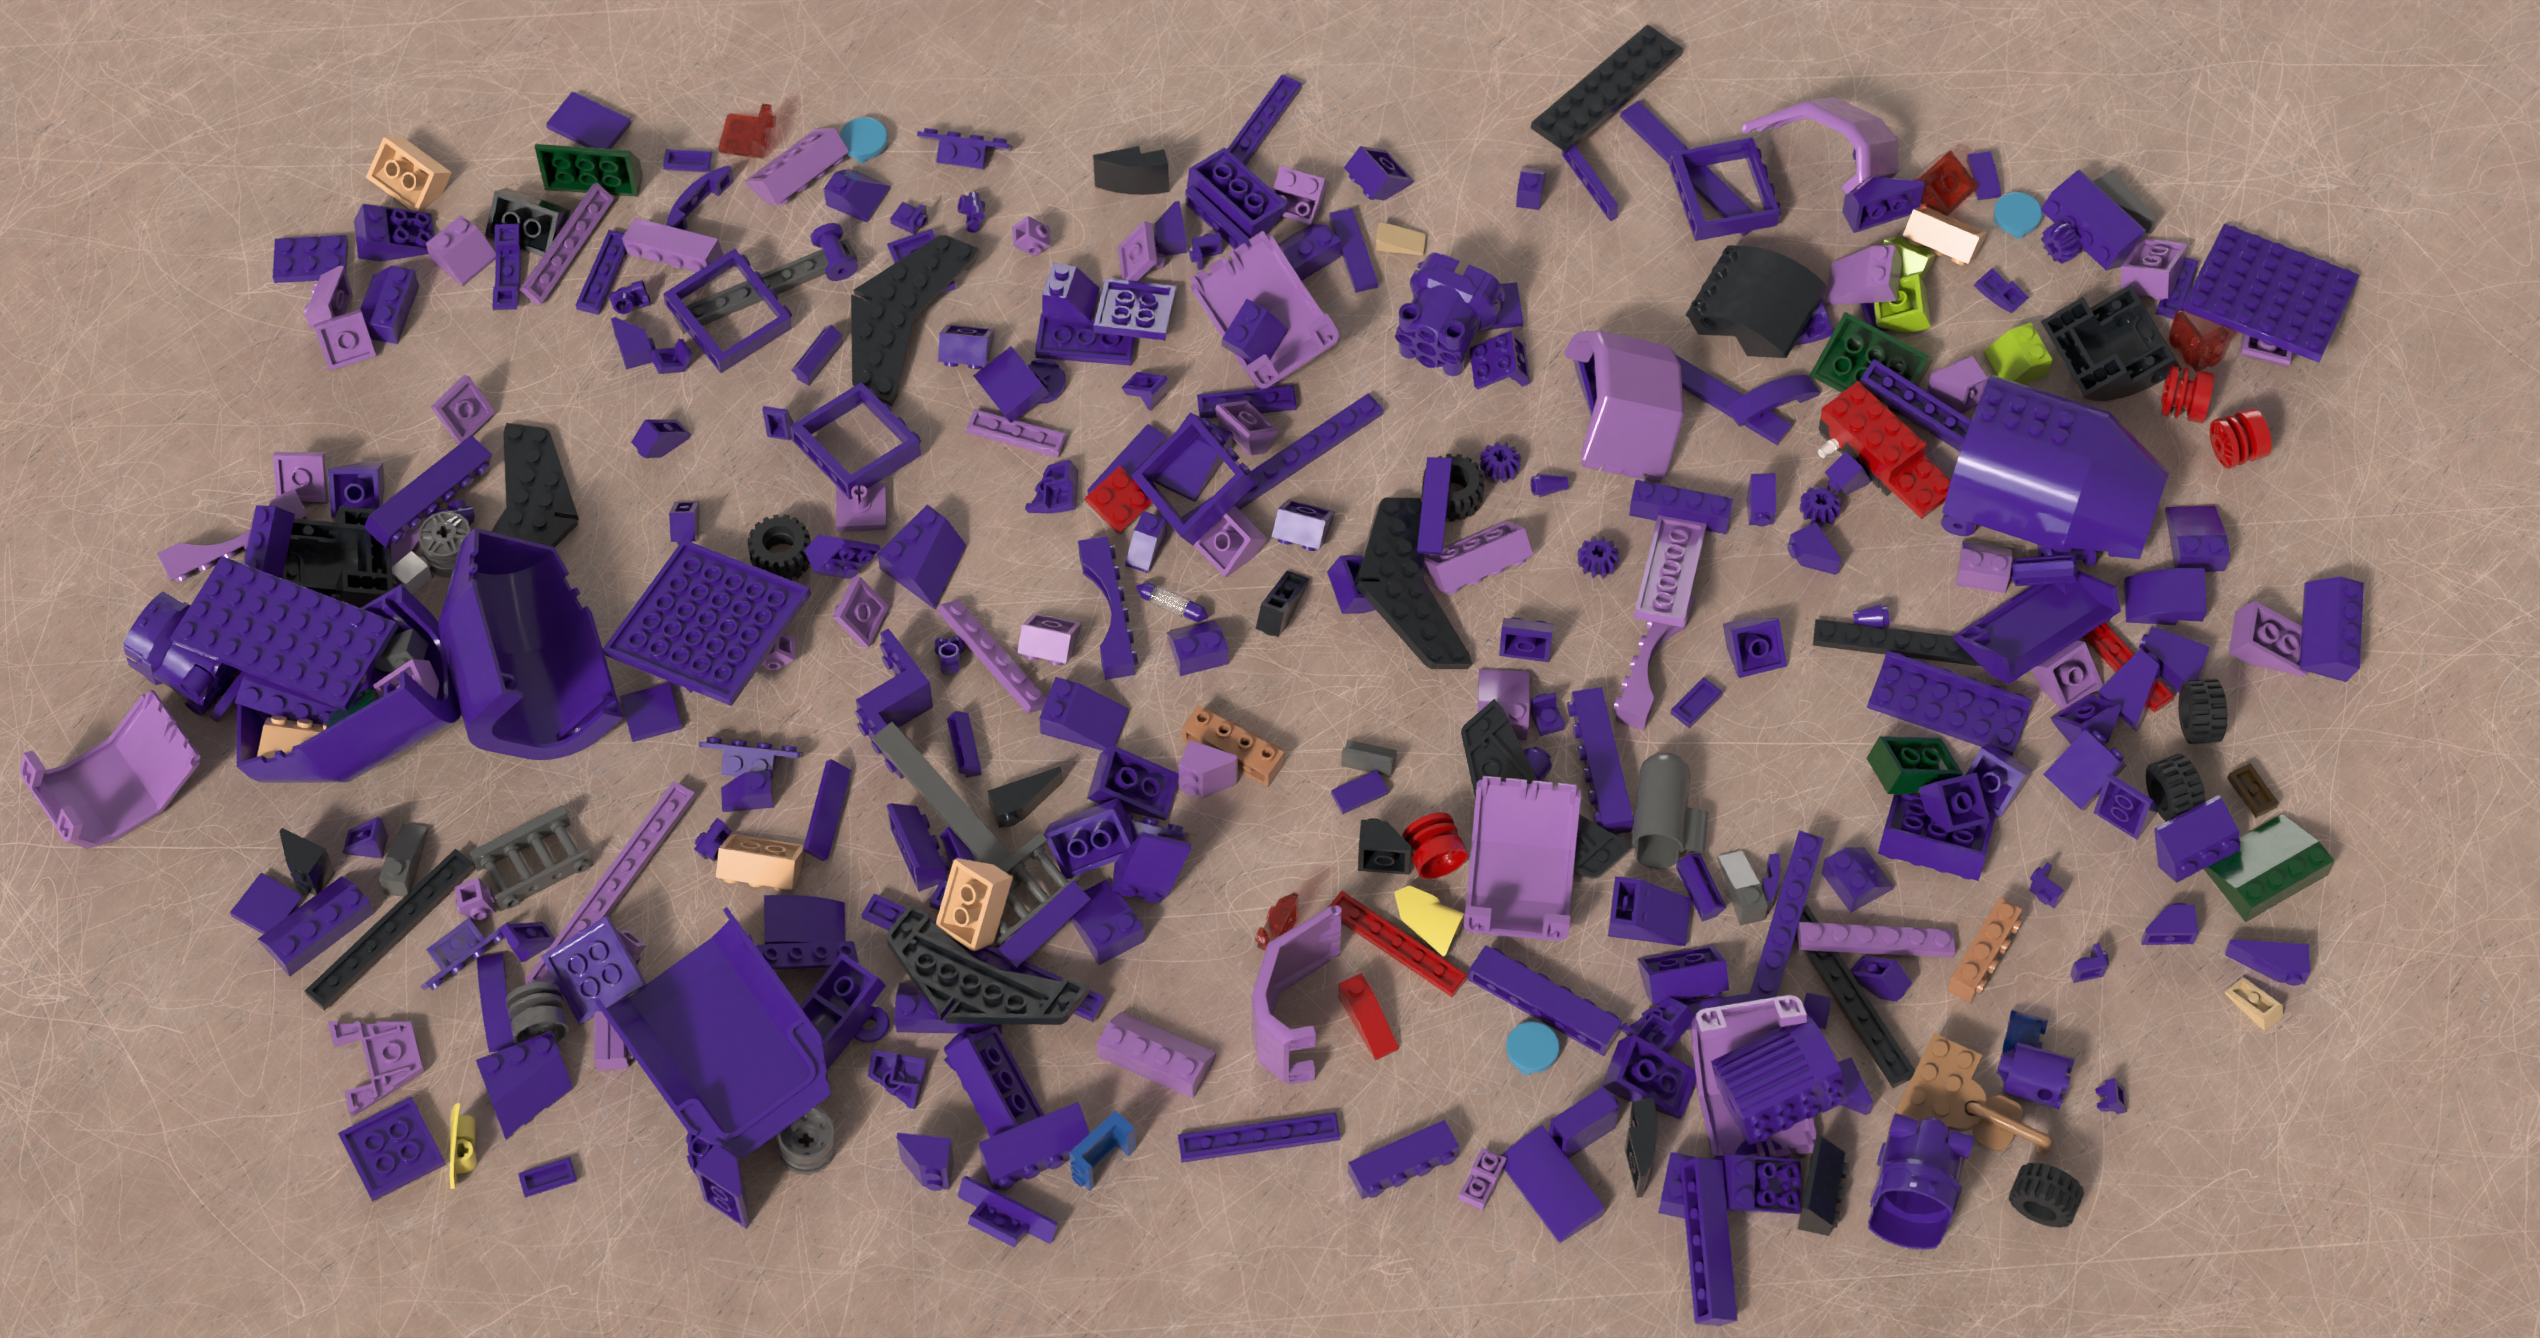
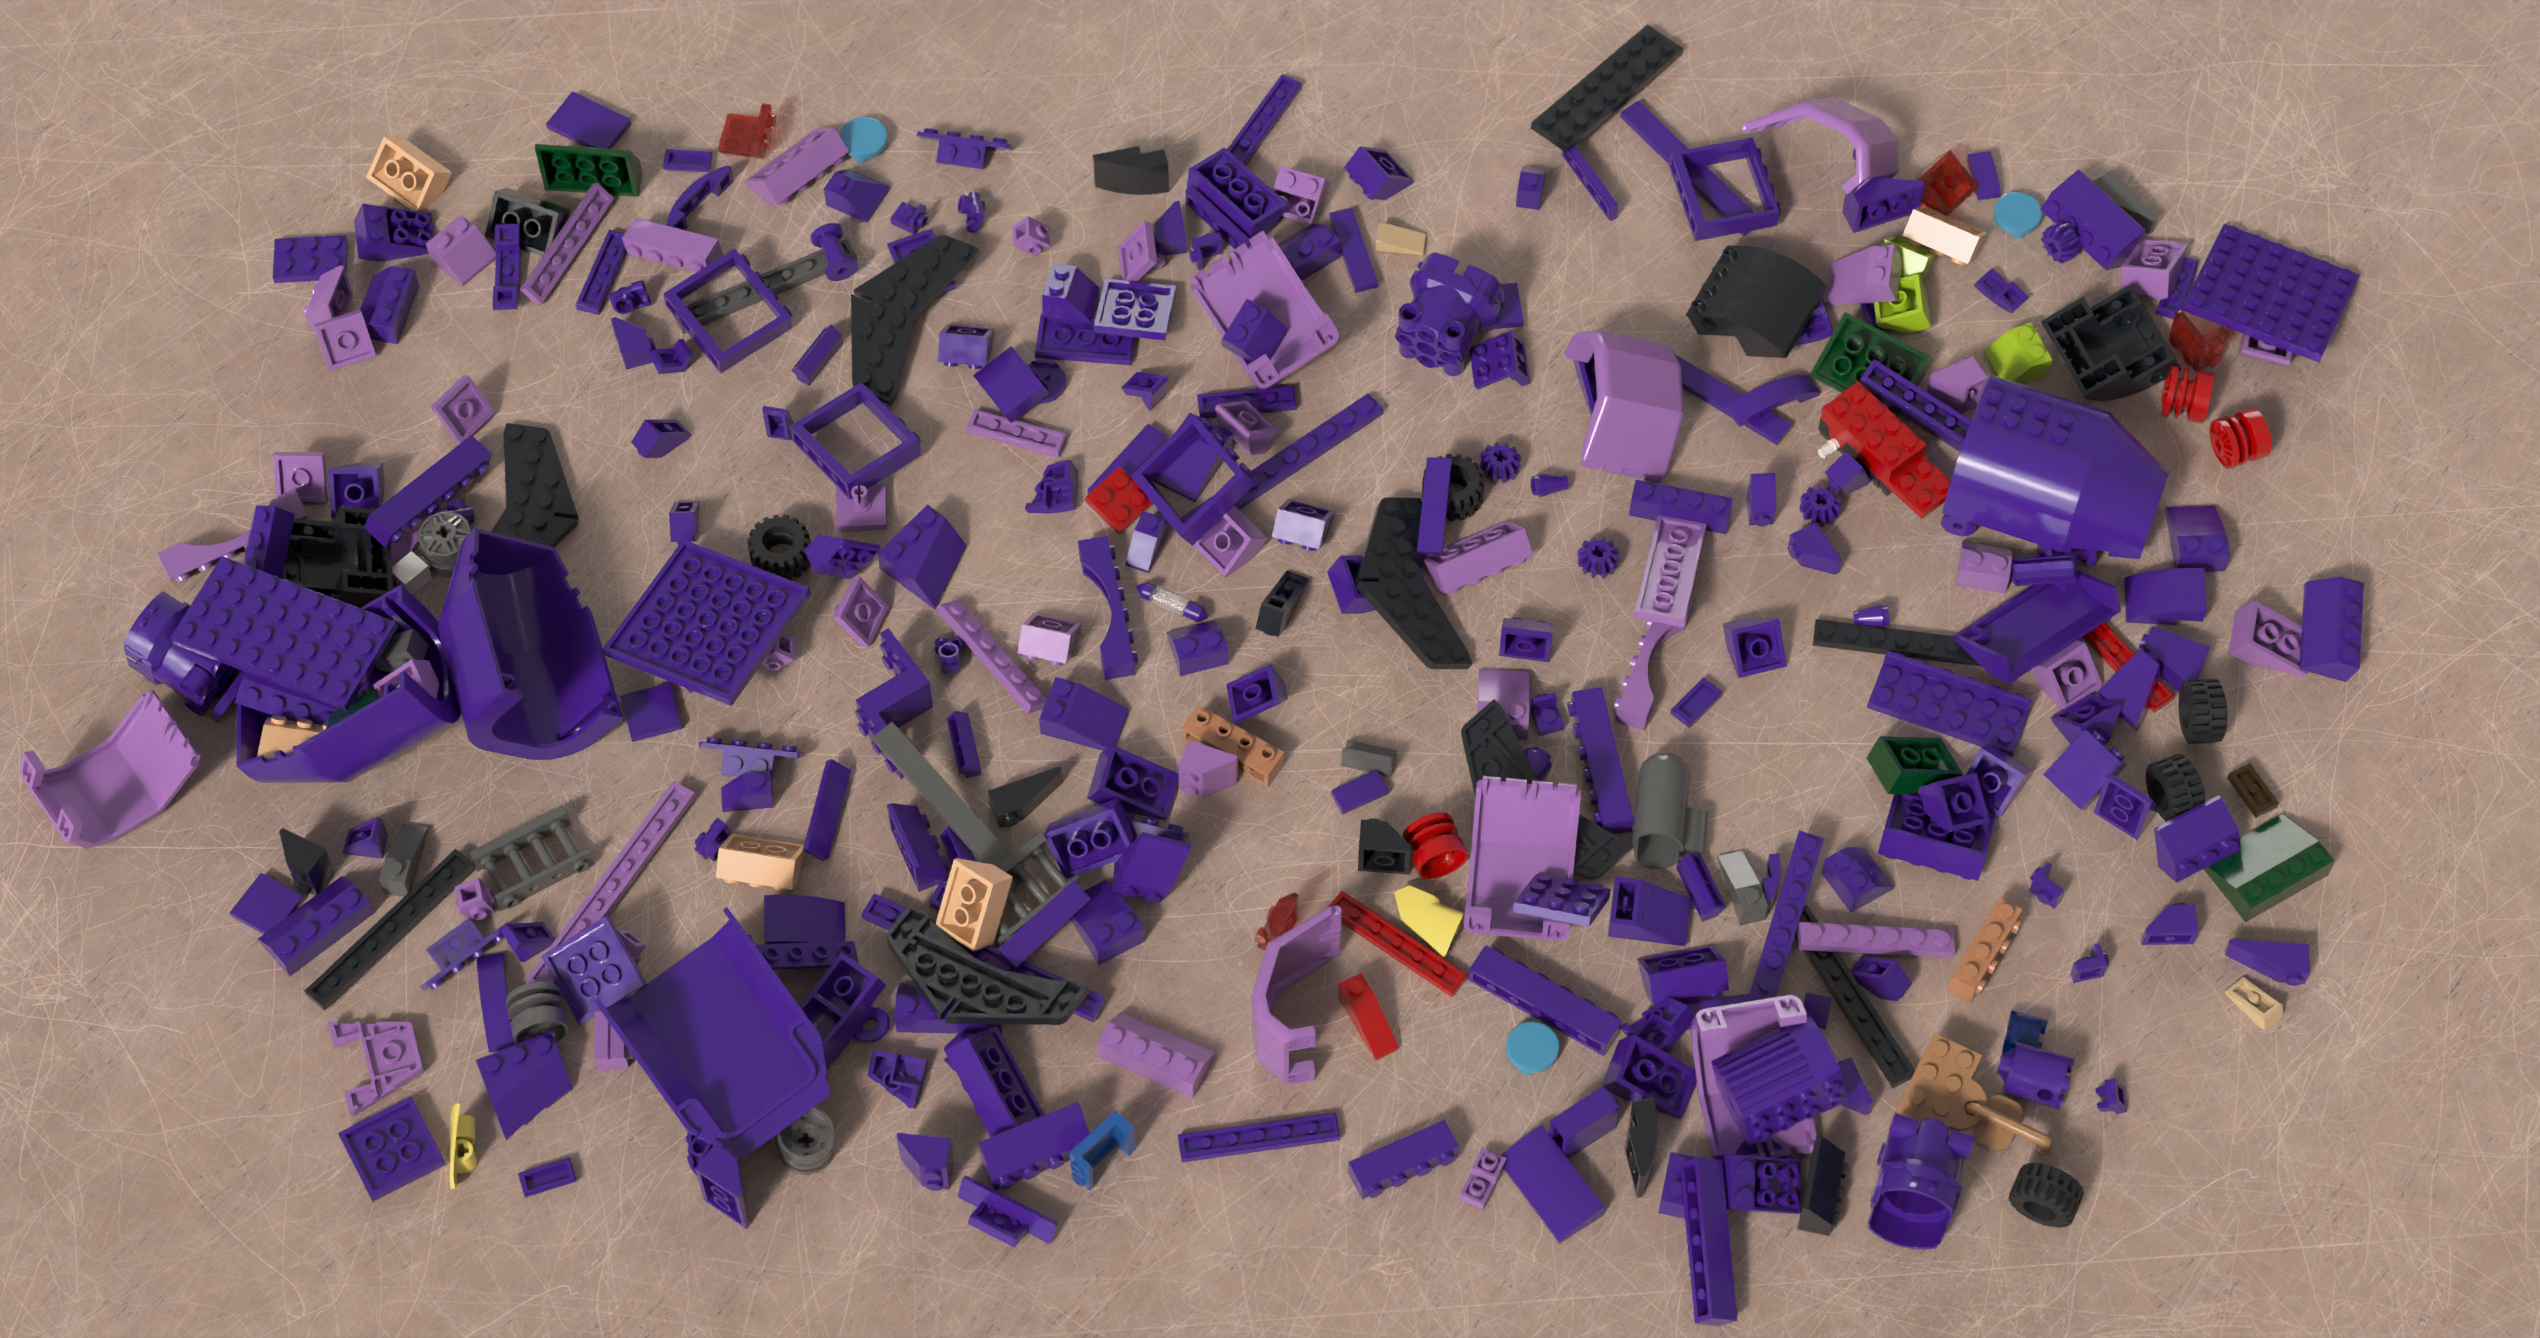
none -> dark purple slope [1226,664,1288,724]
none -> dark purple plate [1513,873,1611,927]

